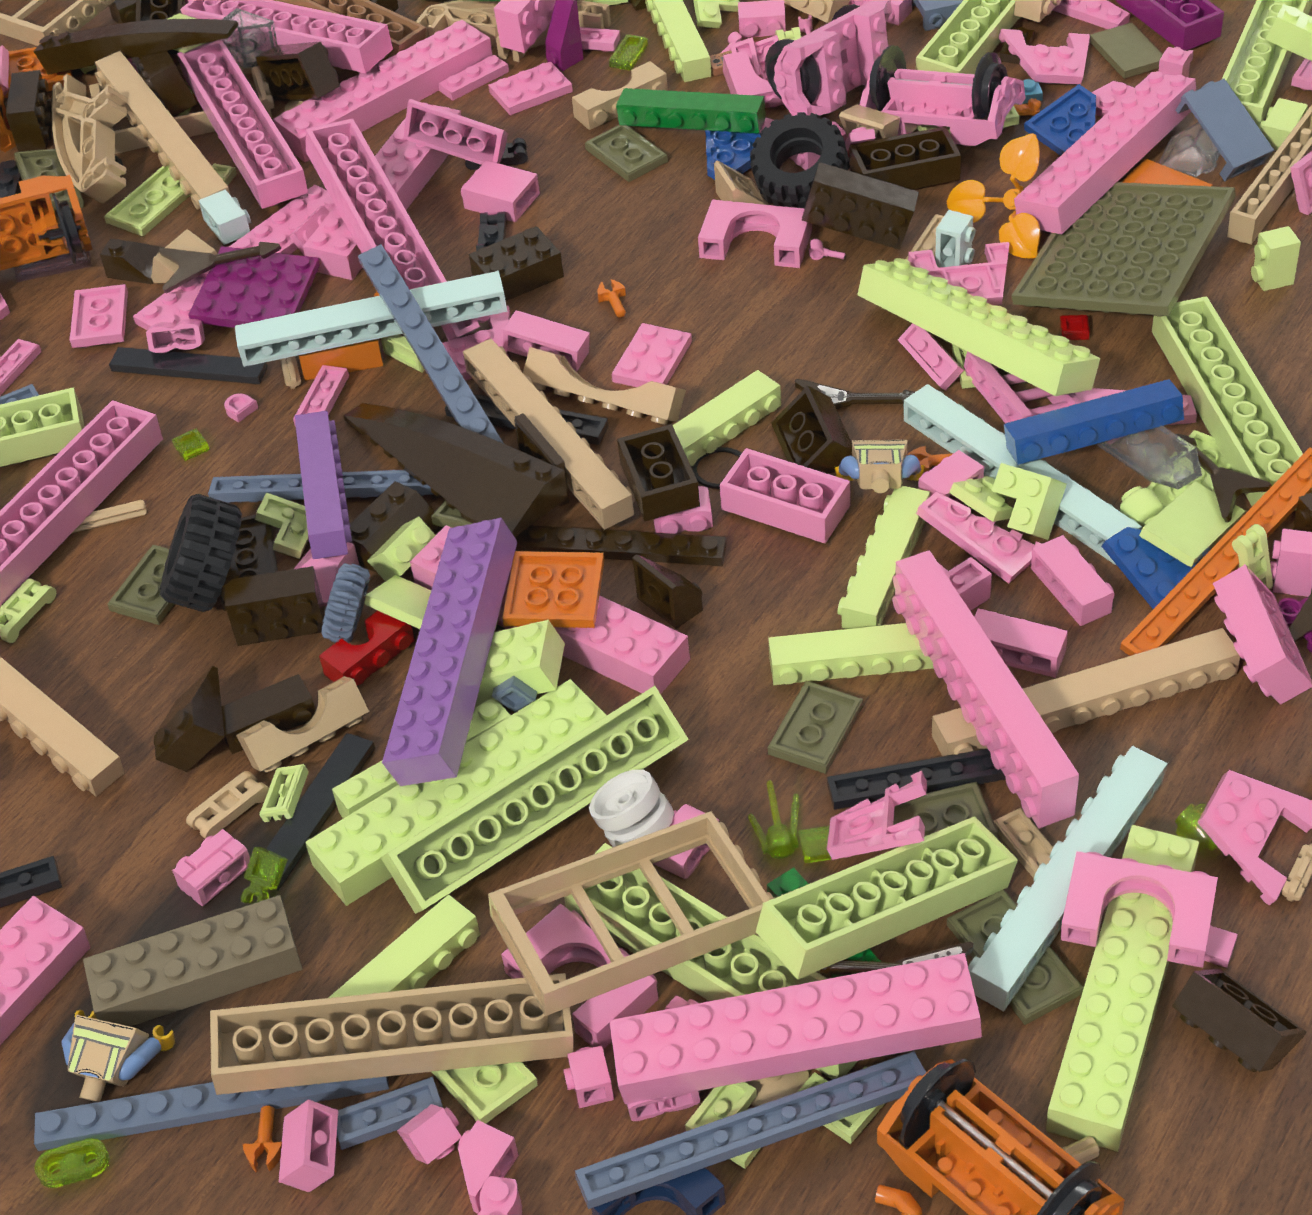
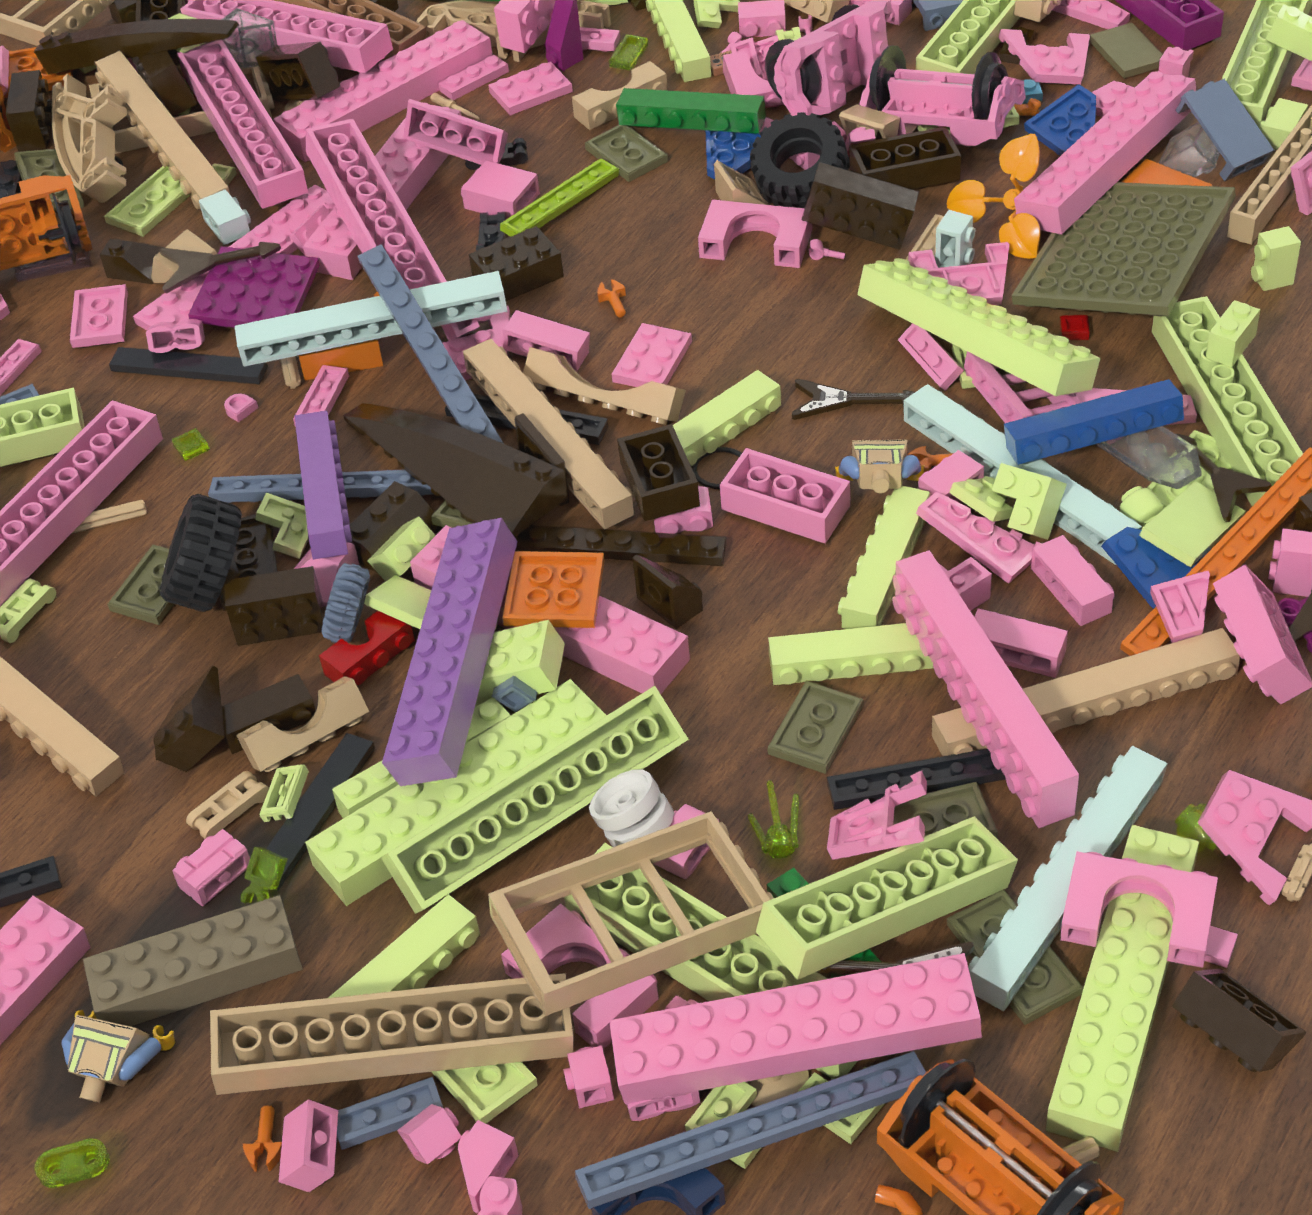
sand blue plate [34,1076,389,1151] -> none
yellowish green tile [381,334,425,373] -> none
dark brown slope [771,385,852,474] -> none
clear neon green tile [798,826,832,863] -> none
tan tile [994,808,1053,878] -> none
yellowish green plate [1232,524,1273,590] -> none
none -> tan piece [430,93,480,121]
none -> lime tile [500,158,619,237]
none -> bright pink wing [1150,571,1210,643]
none -> yellowish green brick [1206,300,1260,367]

